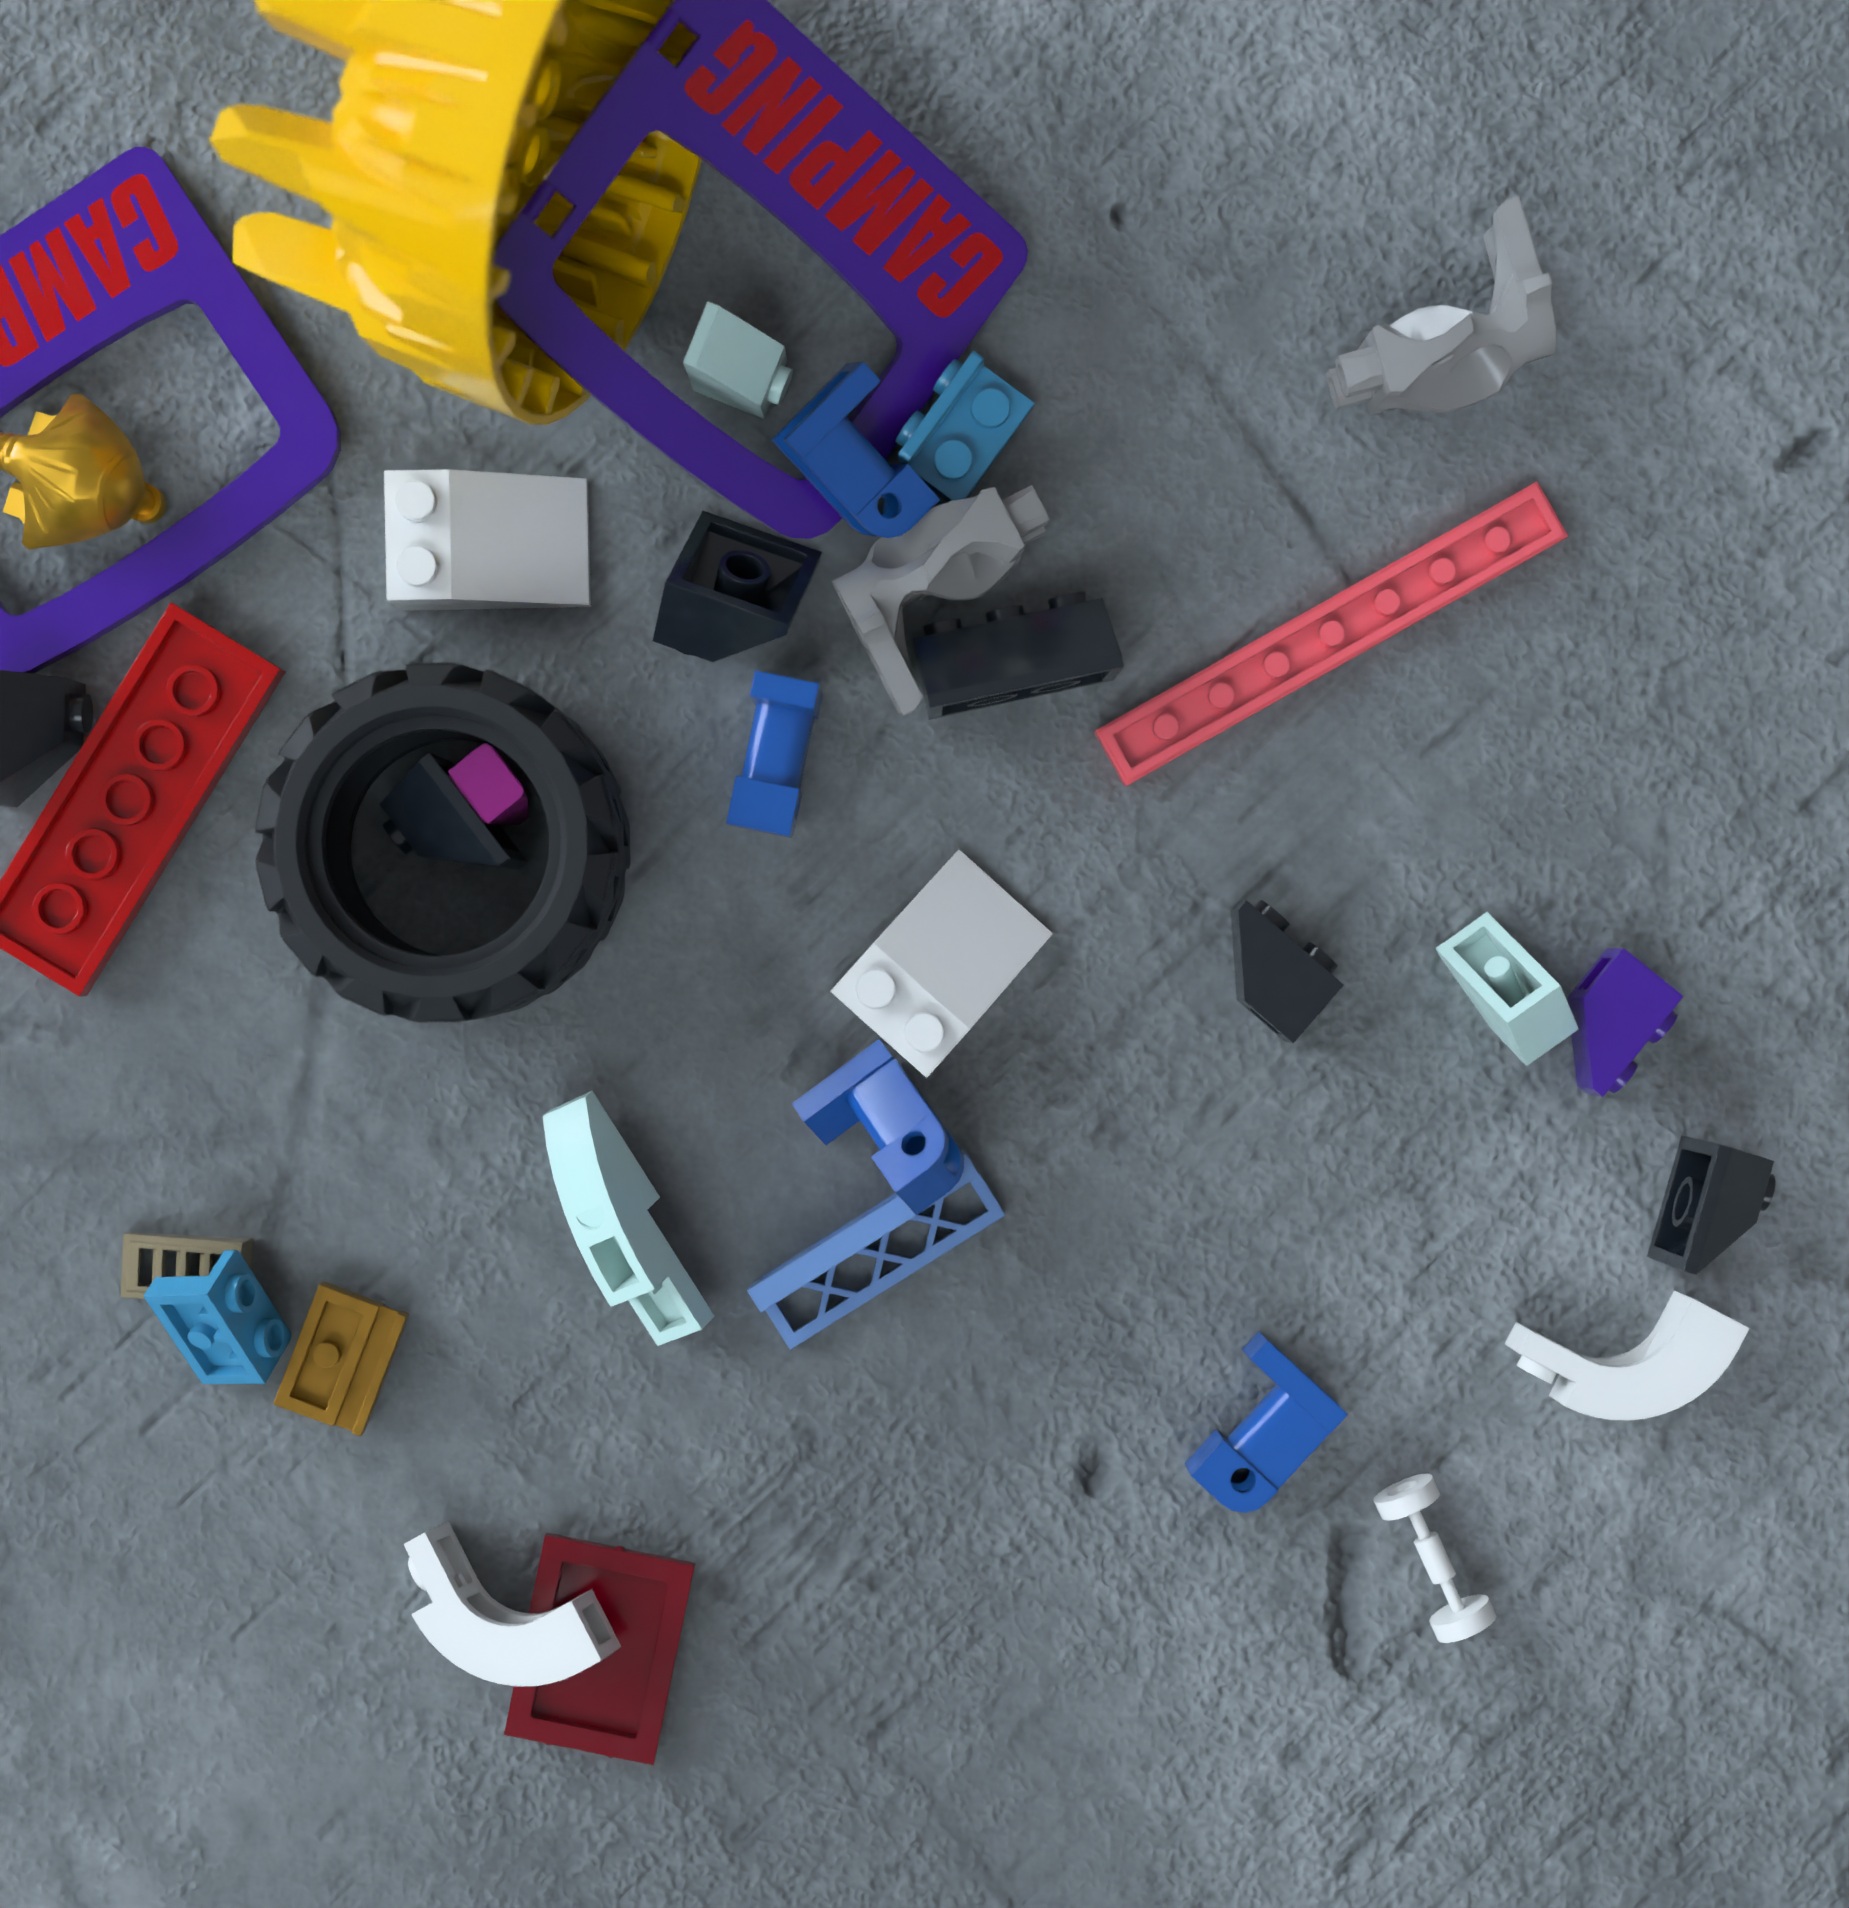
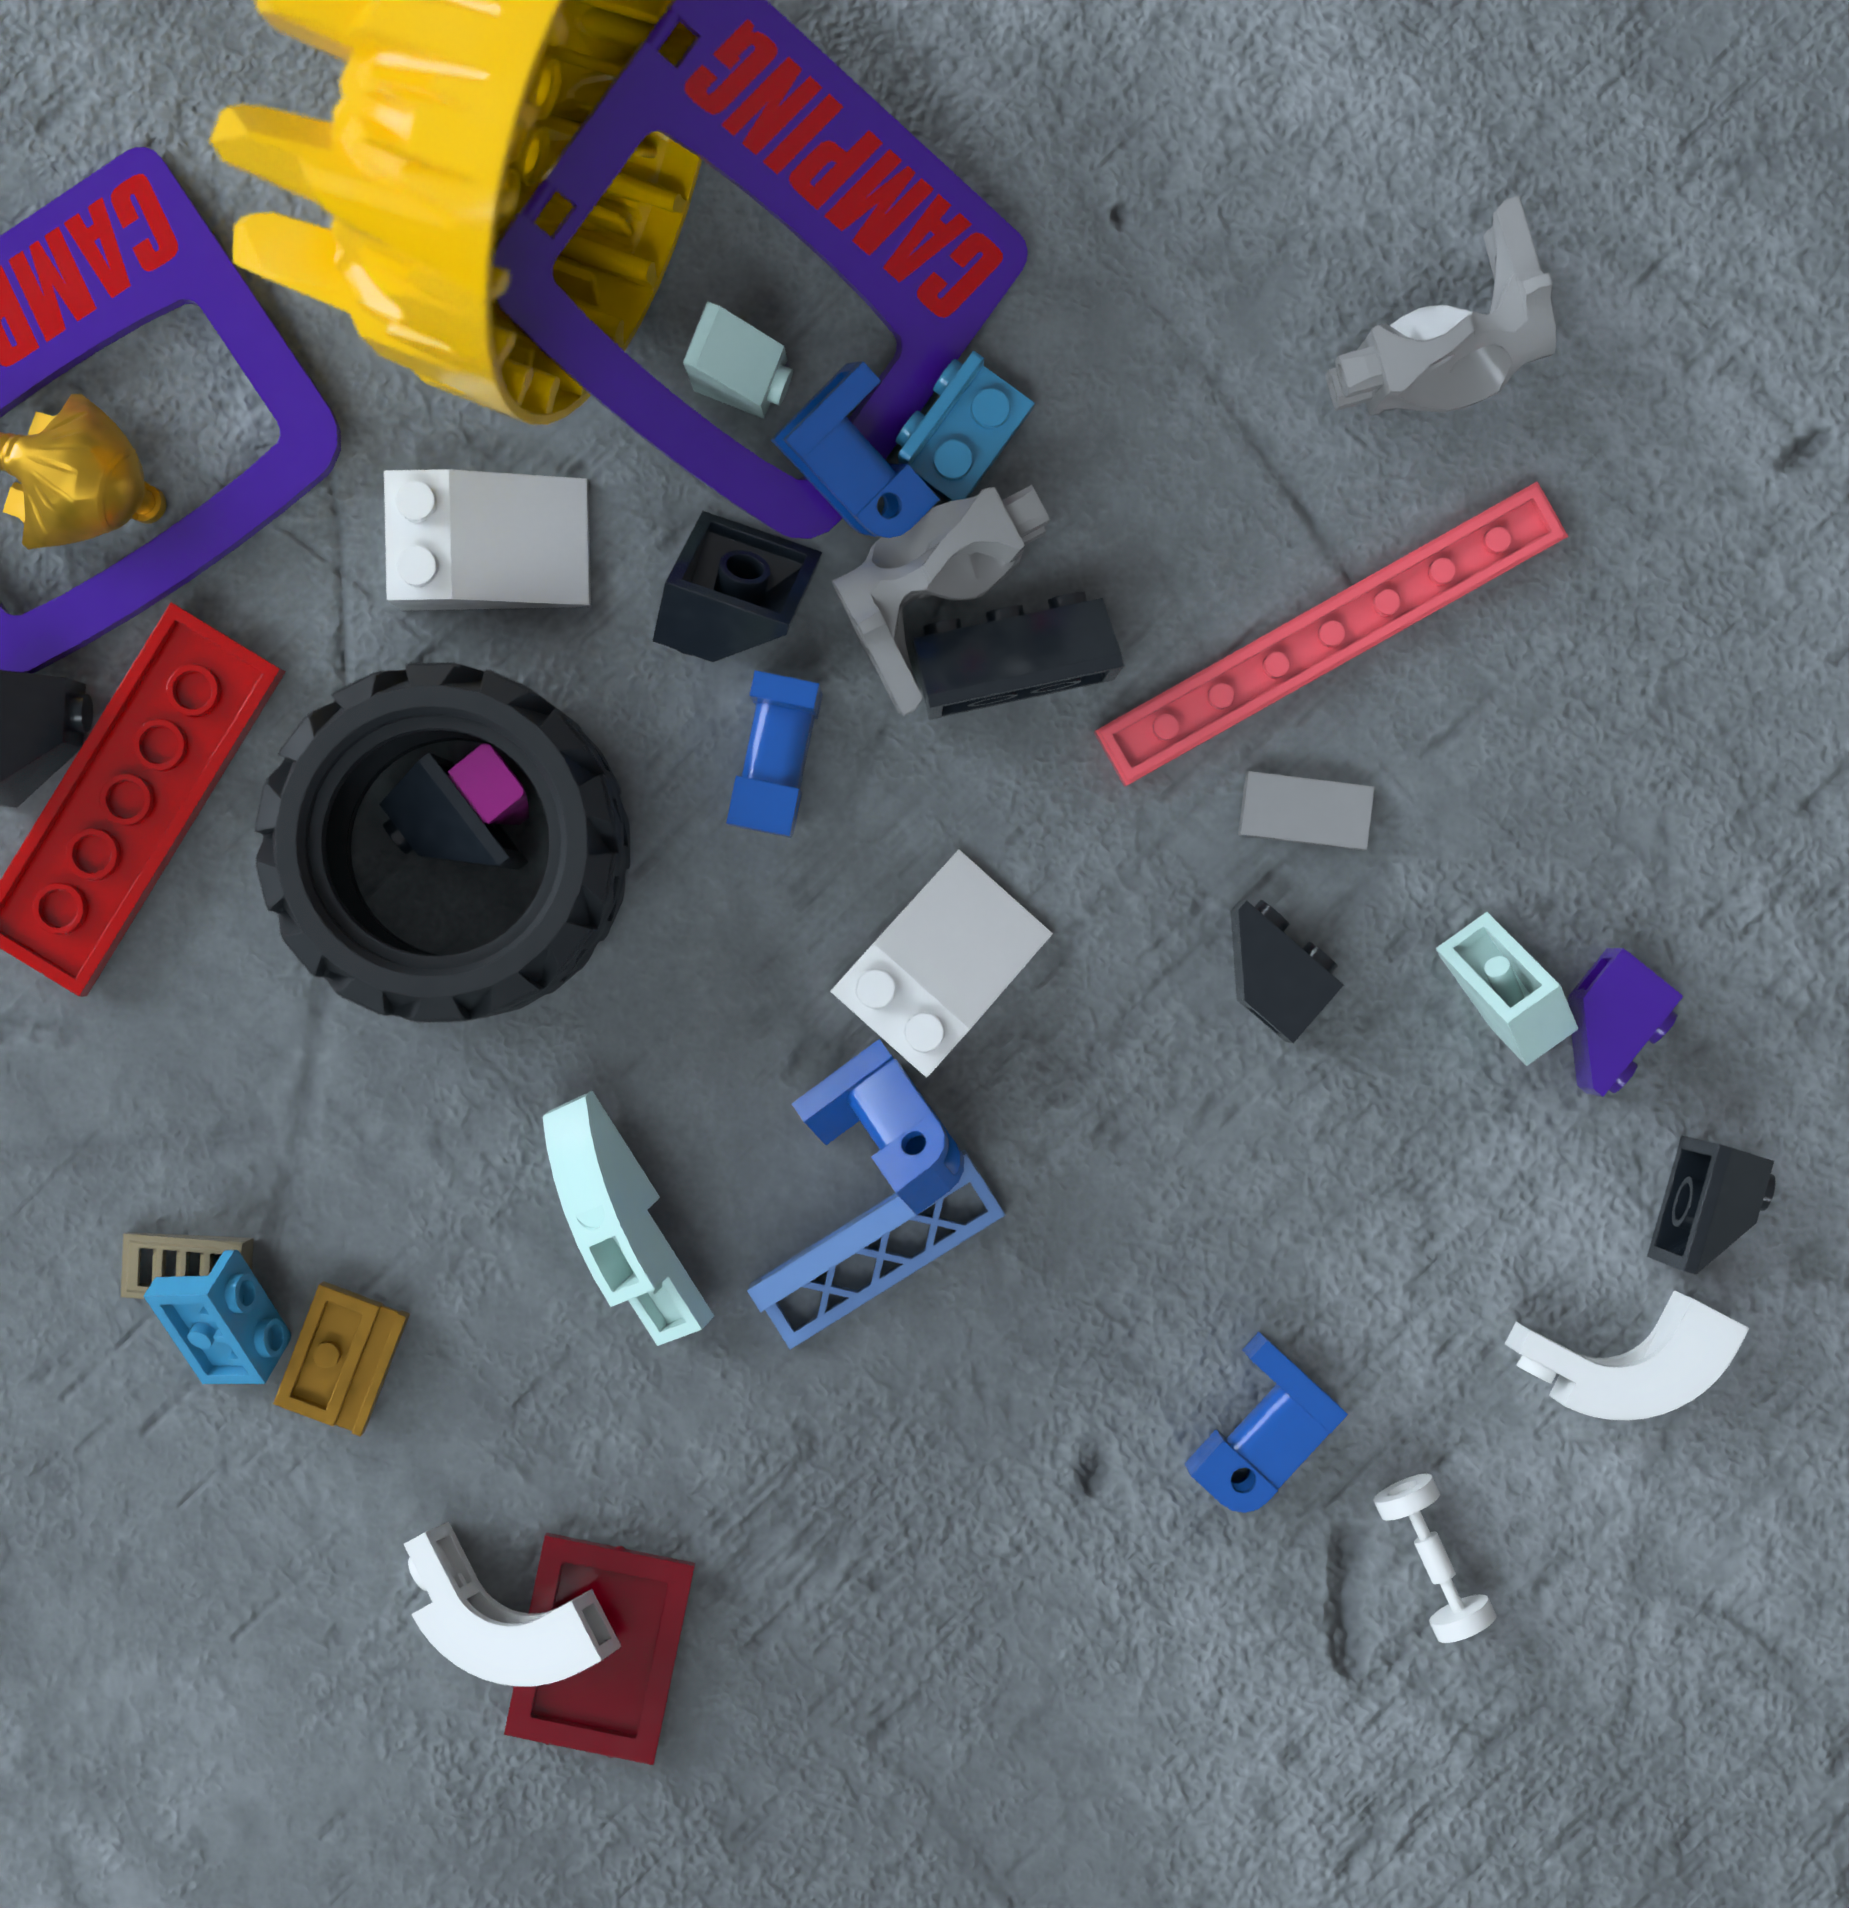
none -> light grey tile [1238,771,1375,851]

